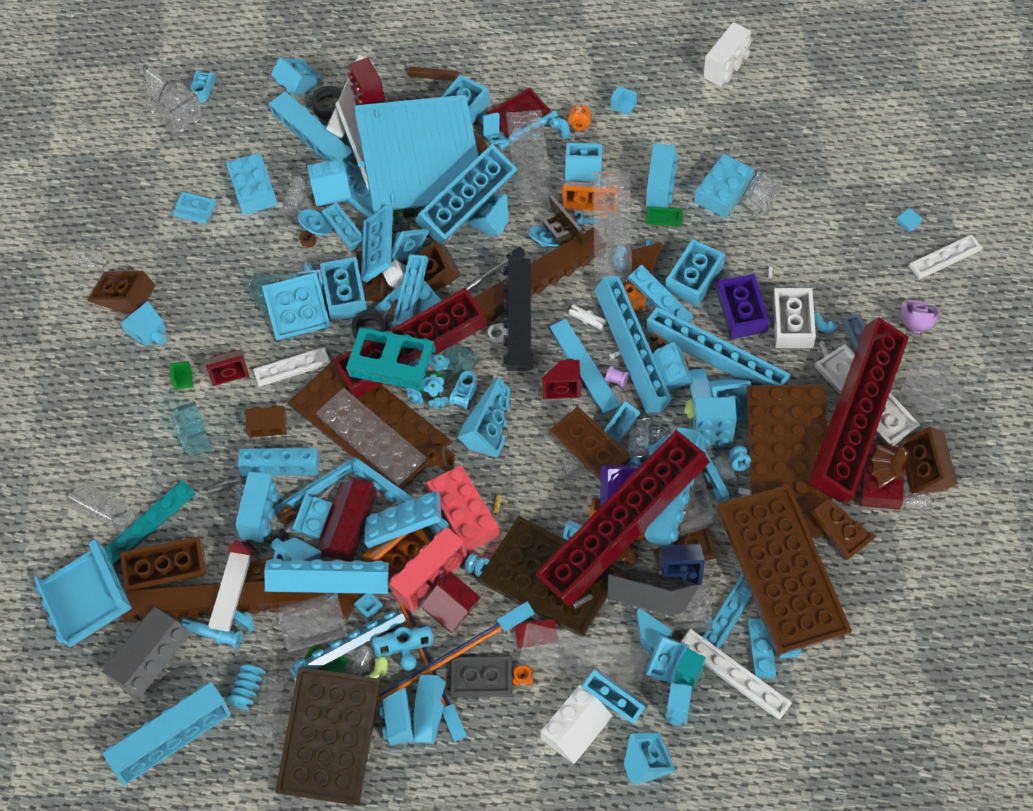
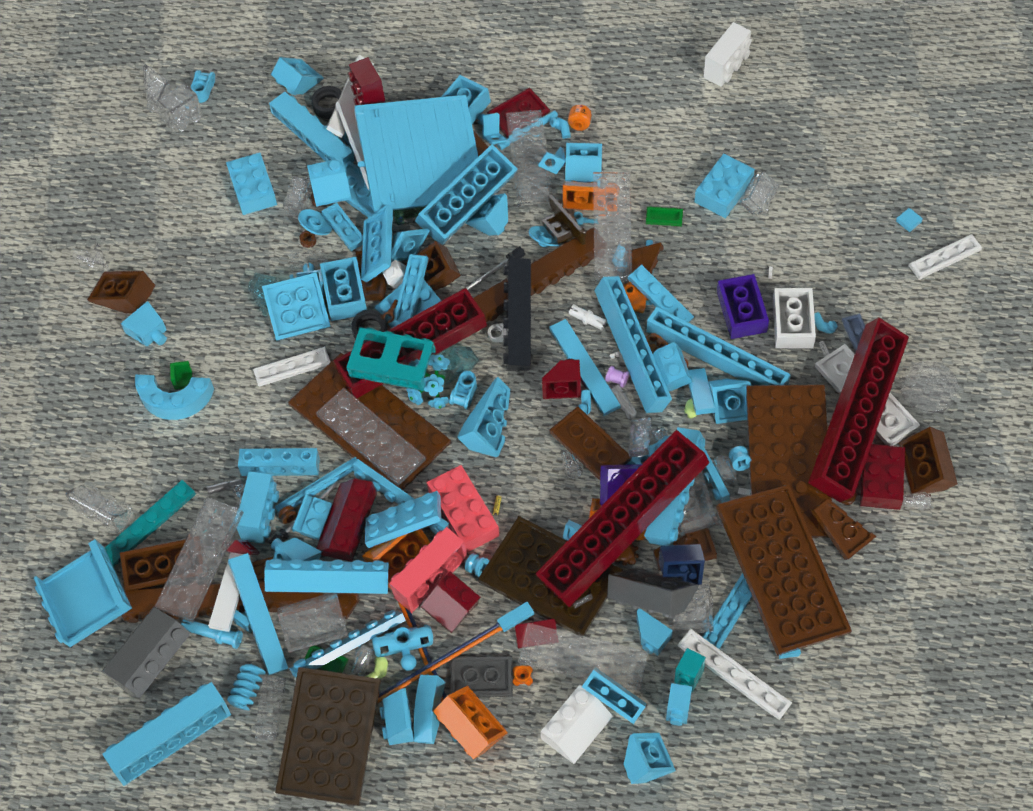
clear light blue brick [172,401,212,458] -> none
medium azure plate [173,192,217,224] -> none
dark red slope [205,349,249,386] -> none
reddish brown brick [246,405,287,438] -> none
medium azure plate [354,593,383,620] -> none
reddish brown axle [408,66,459,81] -> none
reddish brown bracket [425,445,455,472] -> none
medium azure slope [604,401,641,443] -> none
medium azure panel [610,86,637,115] -> none
medium azure plate [645,635,690,683] -> none
medium azure brick [646,143,678,208] -> none
medium azure brick [665,239,725,307] -> none
medium azure brick [693,397,737,448] -> none
medium azure plate [748,618,776,679] -> none
reddish brown arm [871,445,909,488] -> none
lavender cylinder [900,300,939,334] -> none
none -> medium azure brick [135,374,214,420]
none -> clear plate [155,497,244,623]
none -> medium azure tile [228,553,288,676]
none -> orange slope [433,685,508,760]
none -> medium azure bracket [538,147,566,174]
none -> medium azure arm [578,390,591,415]

